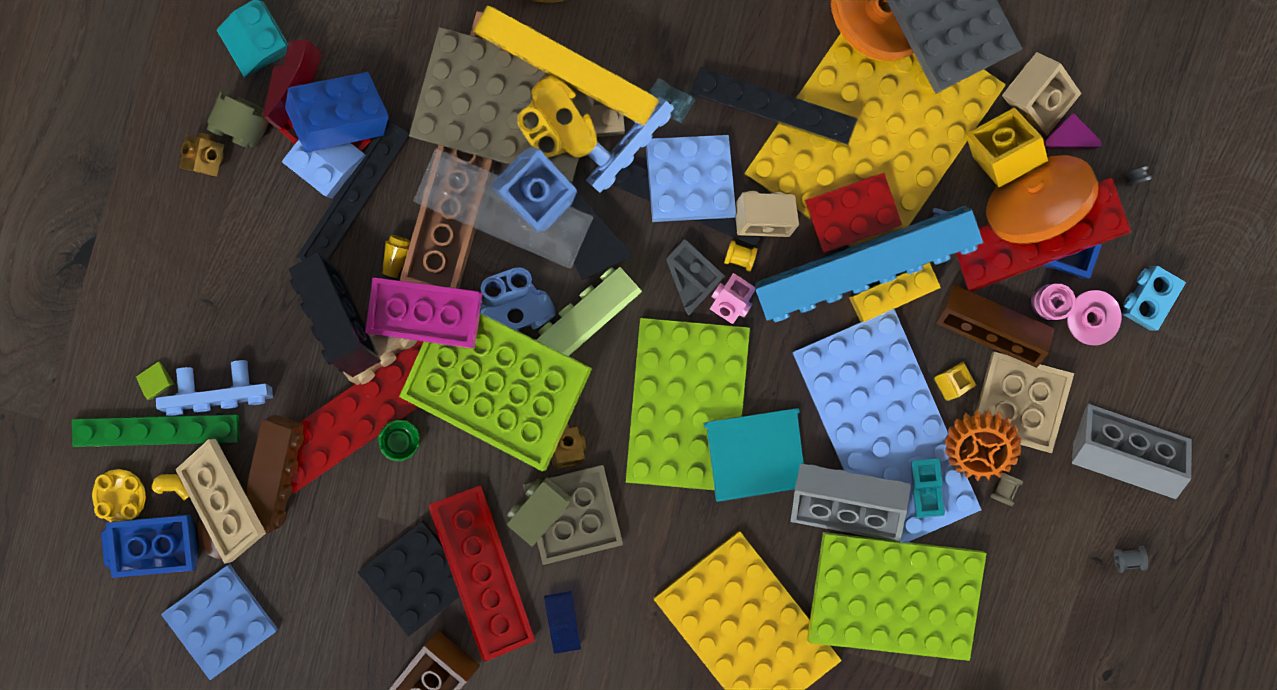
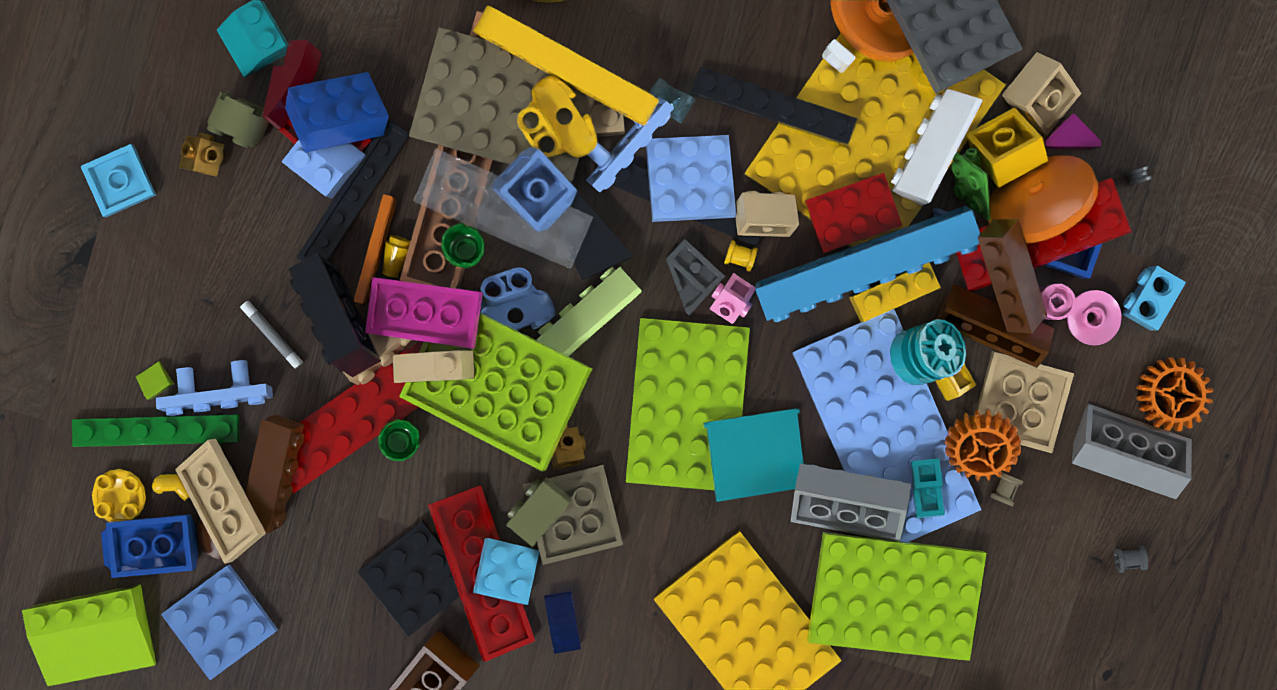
none -> lime slope [22,584,156,686]
none -> medium azure plate [81,144,156,217]
none -> light grey bar [240,300,303,369]
none -> orange tile [354,194,397,304]
none -> tan slope [393,351,474,383]
none -> green hair [441,223,485,268]
none -> medium azure plate [473,538,539,605]
none -> white tile [822,39,856,73]
none -> teal wheel [890,320,966,385]
none -> white slope [891,89,983,206]
none -> bright green hinge [951,148,991,221]
none -> reddish brown brick [977,219,1047,334]
none -> orange gear [1136,357,1214,431]

